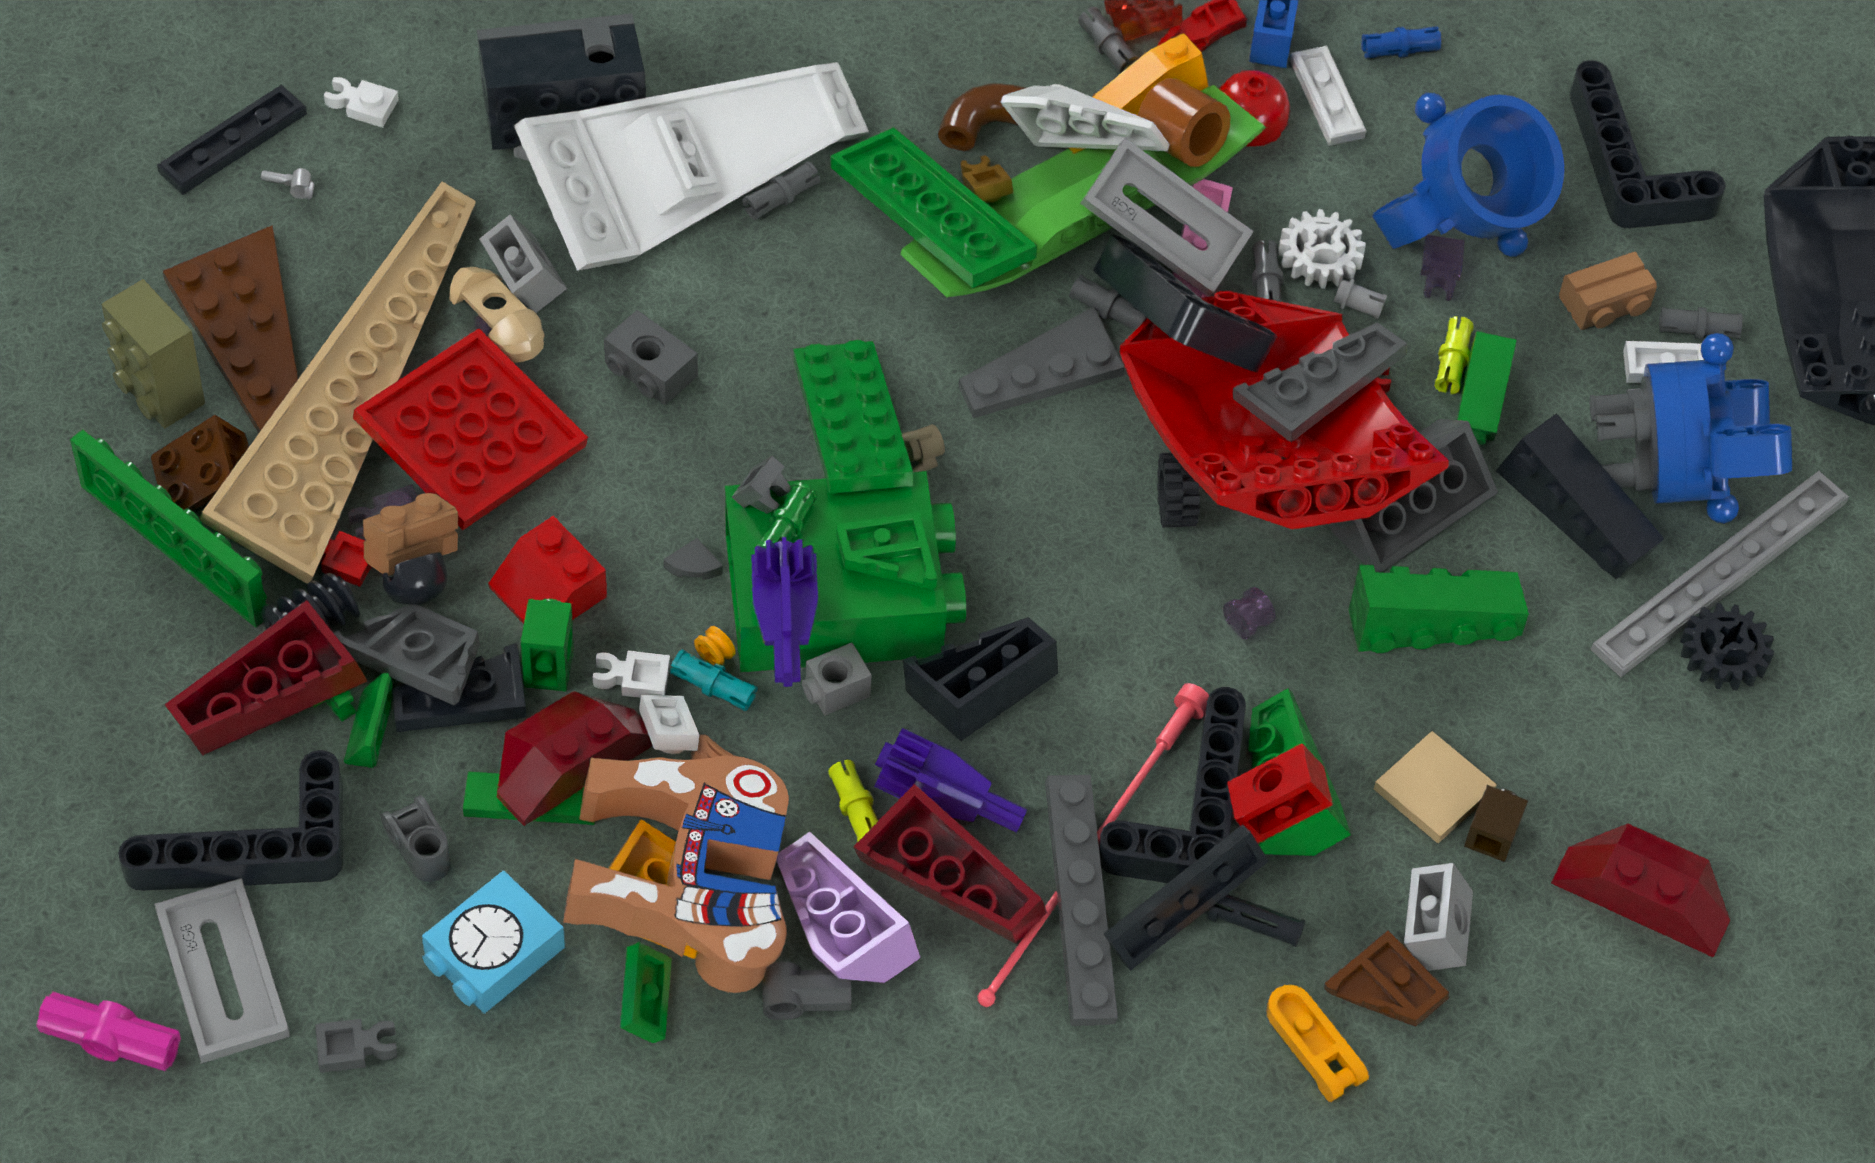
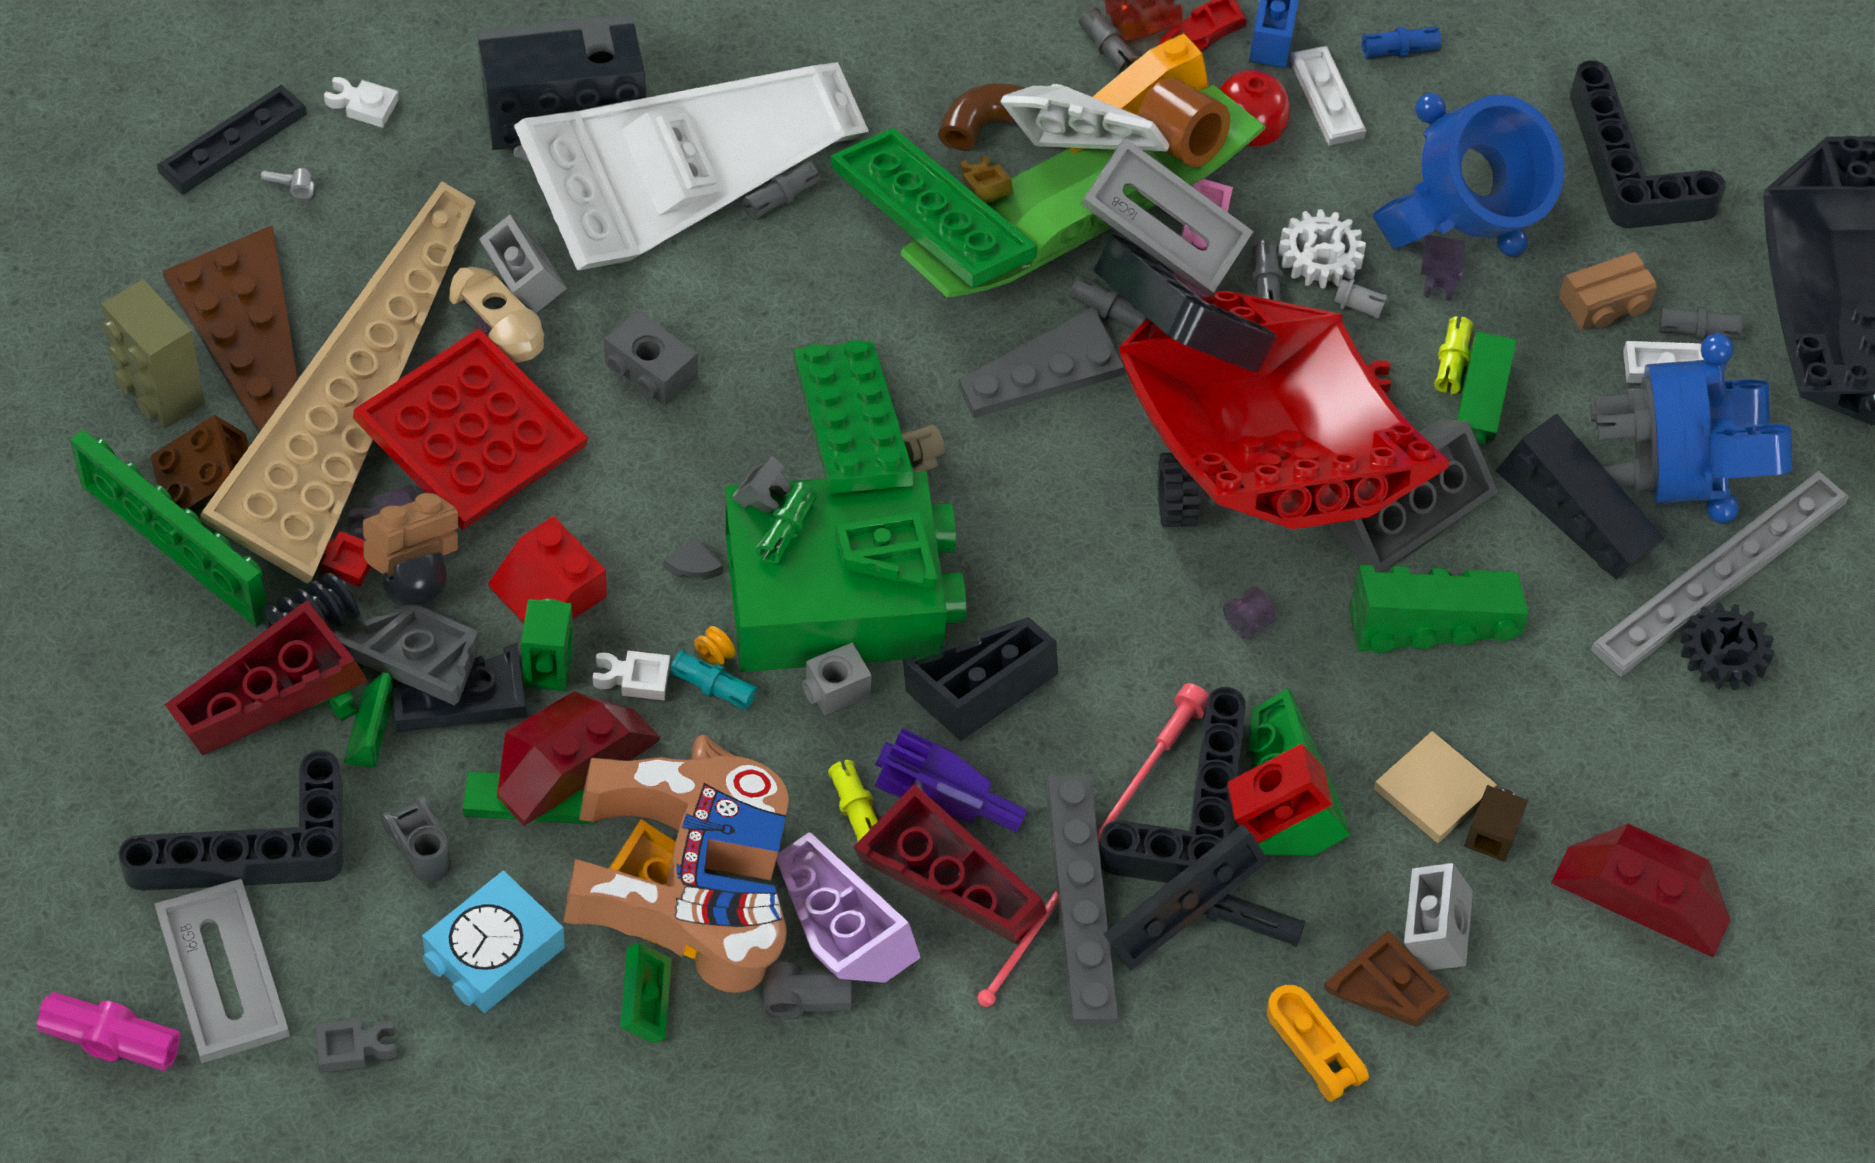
white plate [639,695,699,754] -> none
dark purple piece [751,537,818,687] -> none
dark grey wing [1233,322,1407,442] -> none

